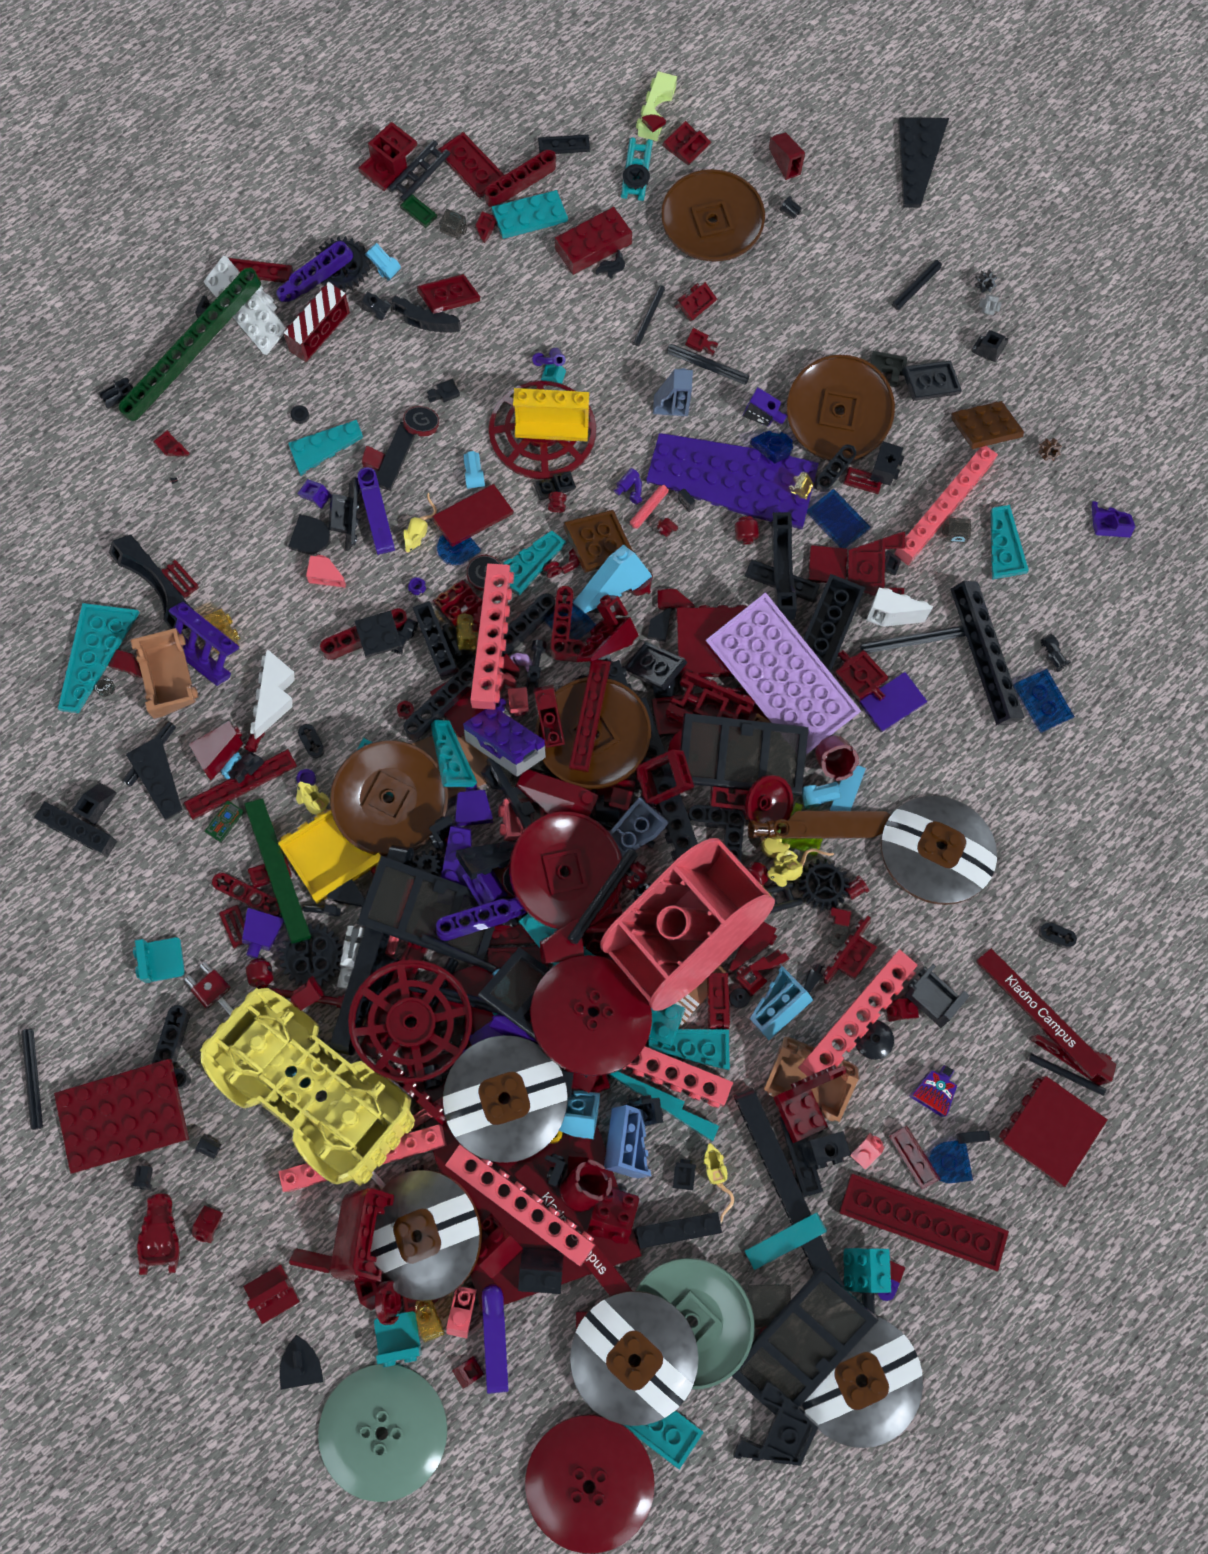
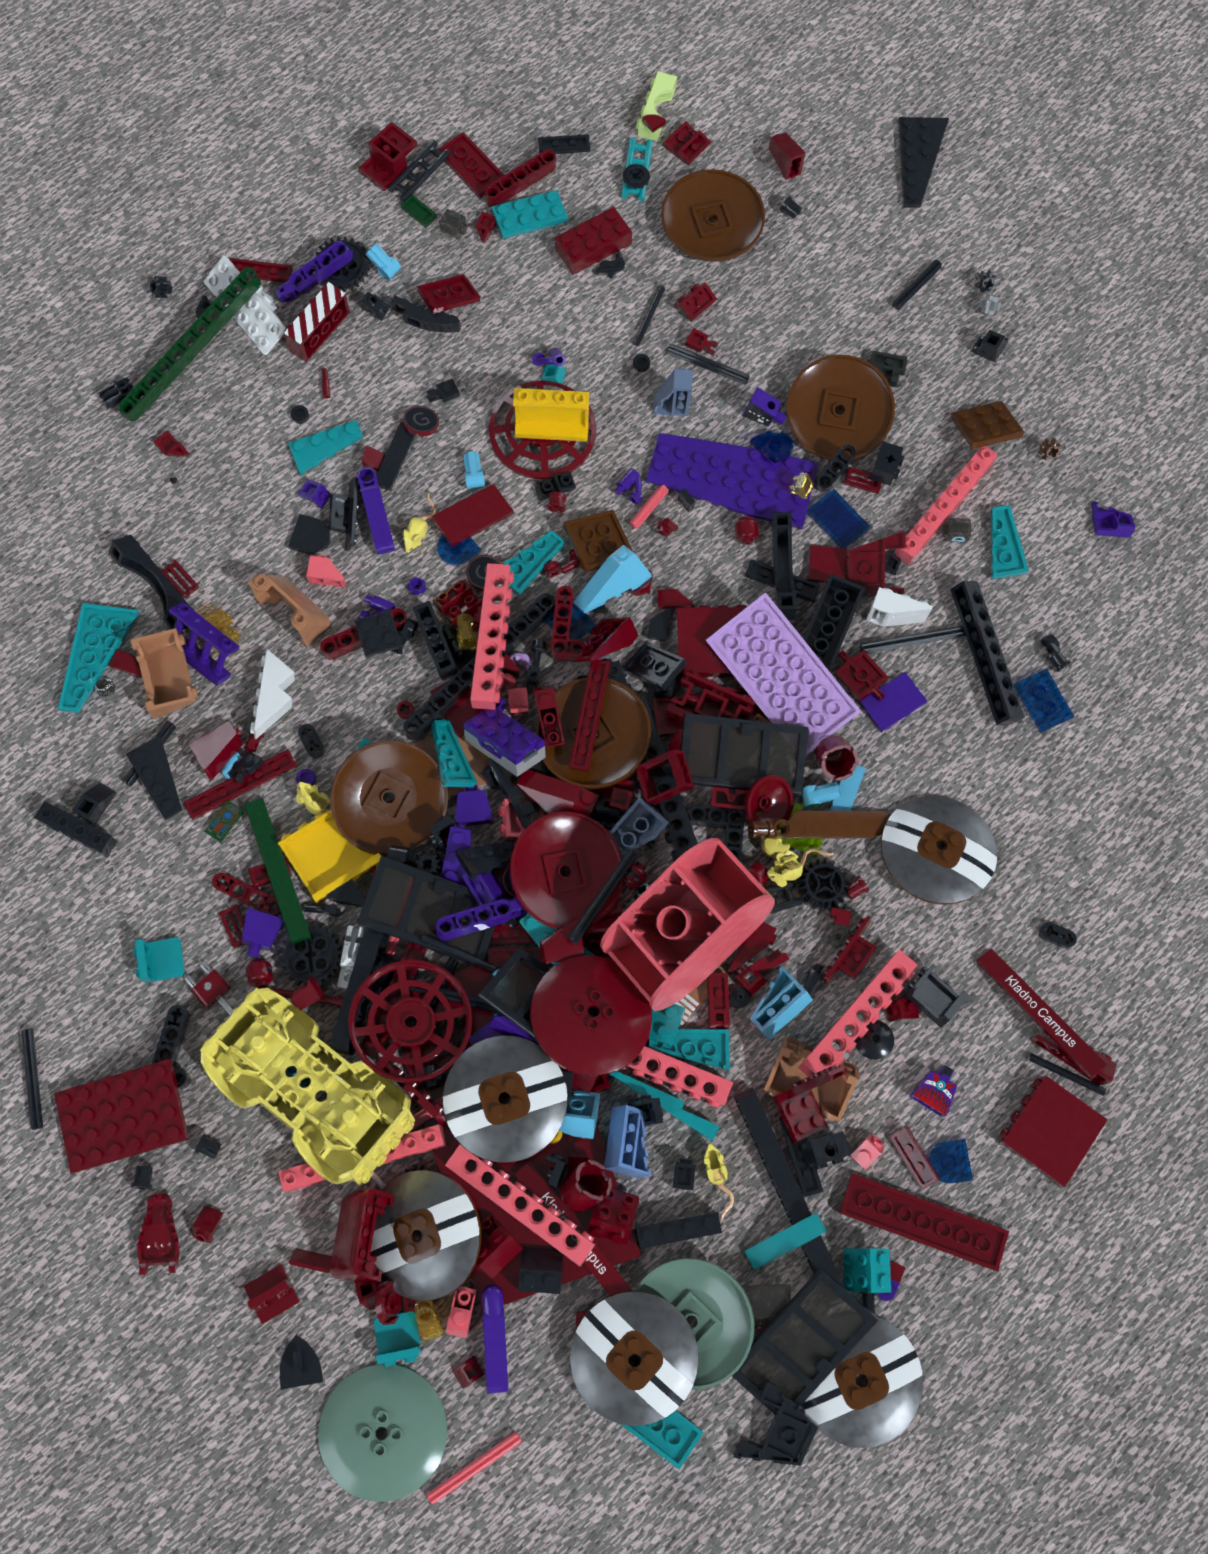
dark red dish [525,1414,655,1554] -> none
dark red window [596,595,628,625] -> none
black tile [902,360,962,401] -> none
black beam [956,1130,991,1144] -> none
none -> black gear [150,276,172,298]
none -> nougat windscreen [248,574,330,648]
none -> dark red piece [321,368,331,399]
none -> dark purple plant [359,595,396,619]
none -> coral axle [427,1432,521,1504]
none -> black tile [633,354,651,372]

